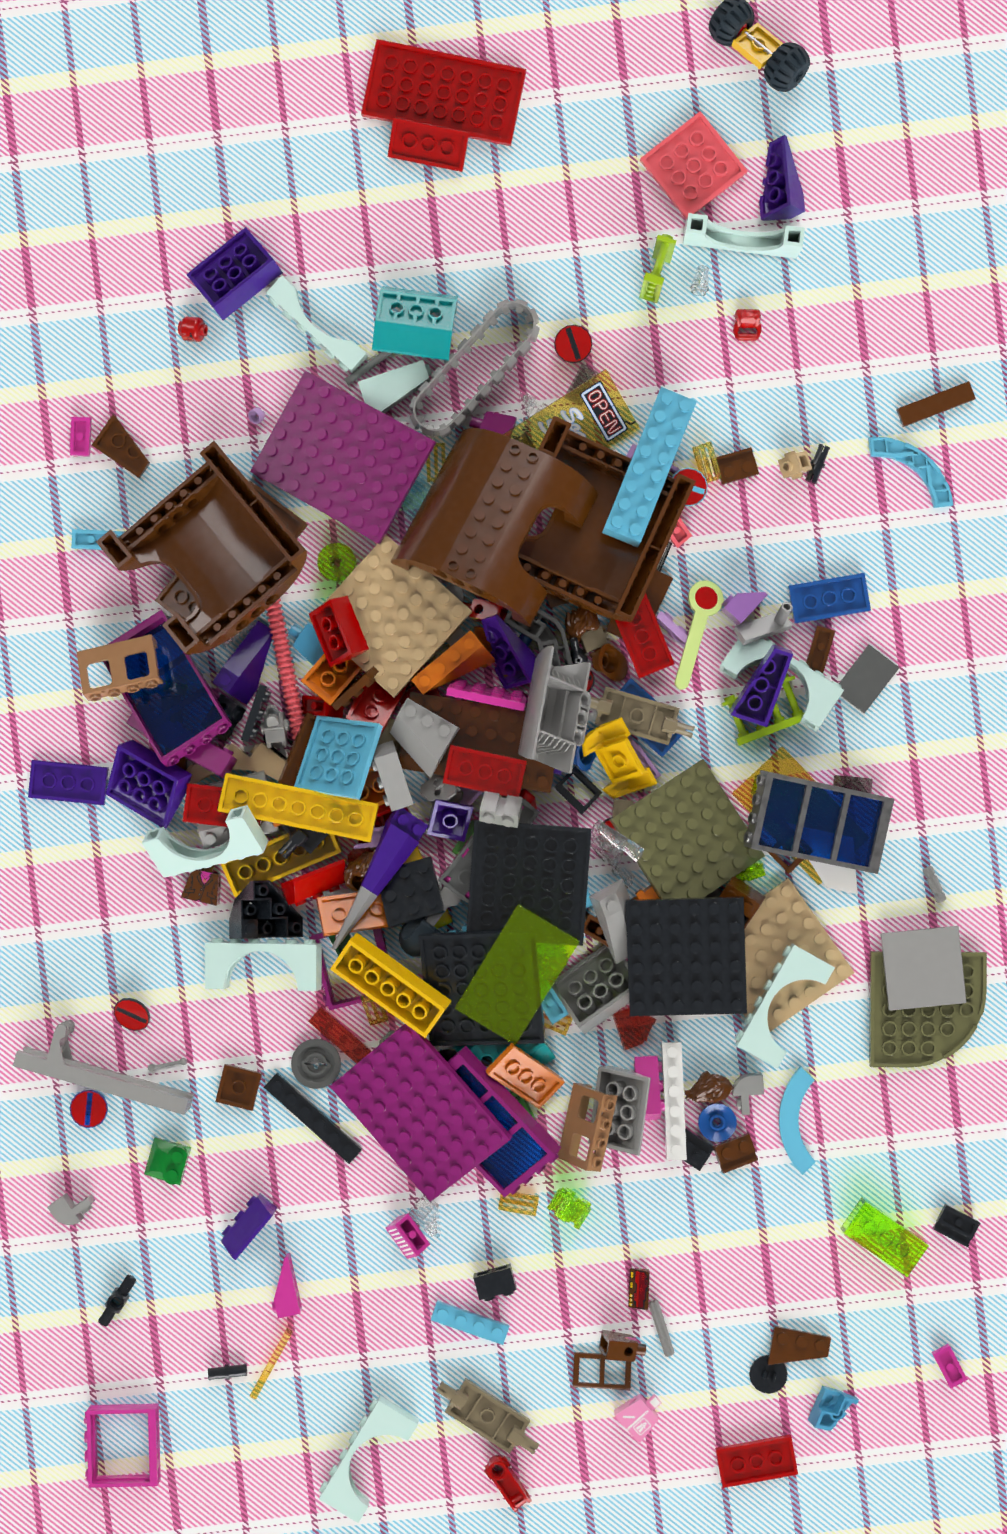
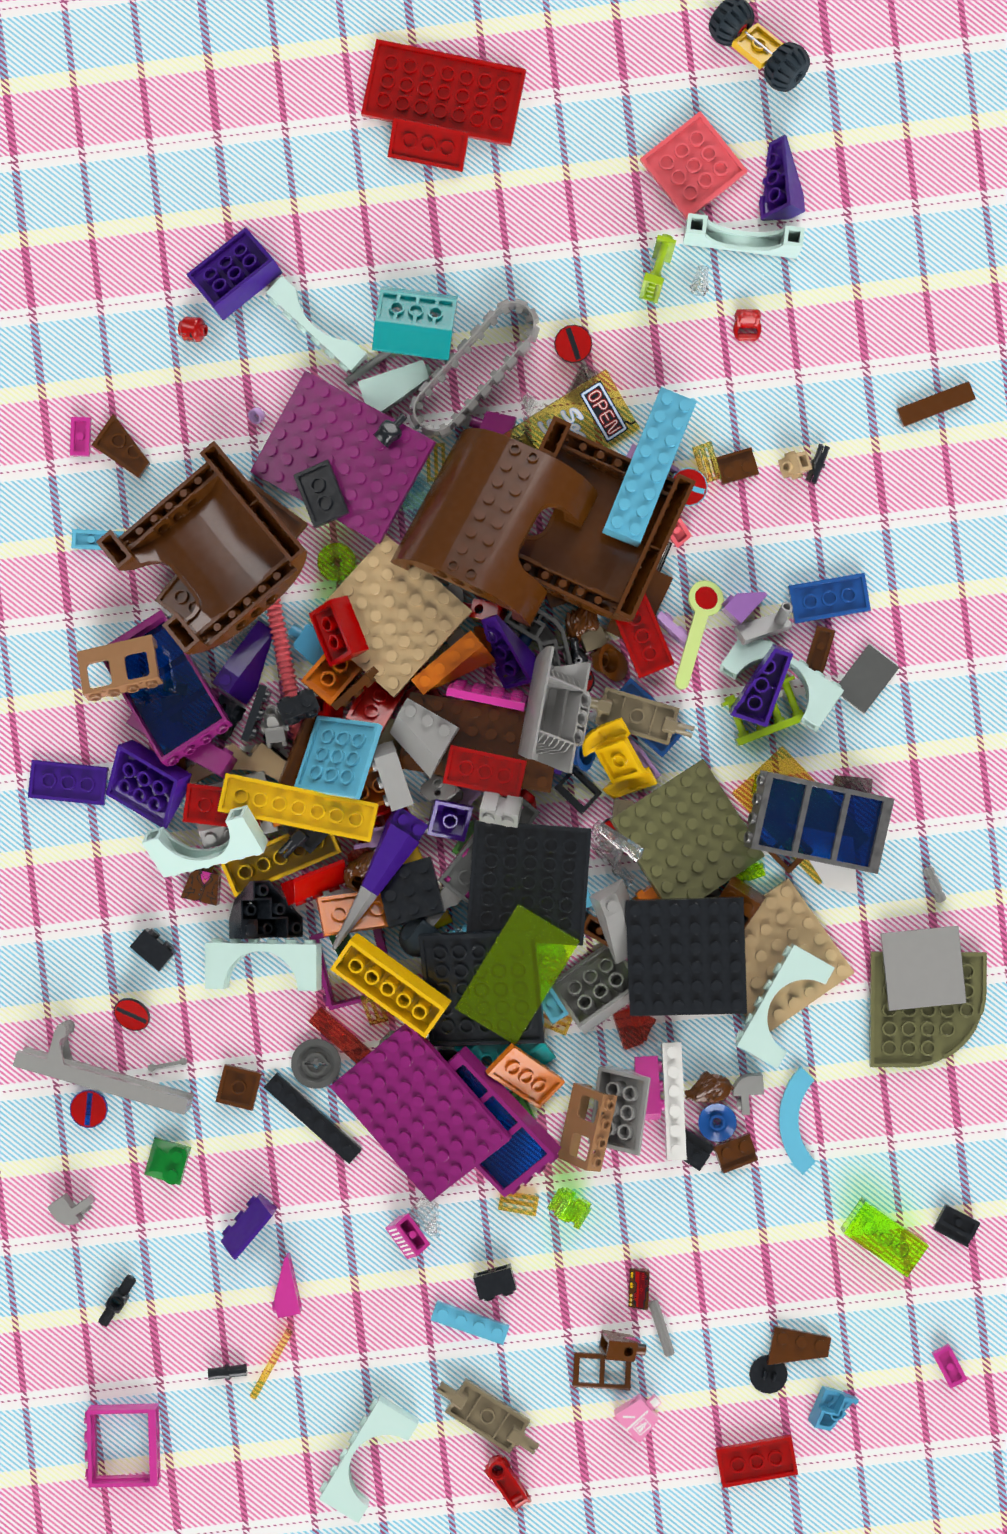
medium azure tile [868,437,954,508] -> none
none -> black brick [130,928,177,972]
none -> black brick [276,689,321,726]
none -> black tile [293,459,350,529]
none -> black piece [373,413,407,448]

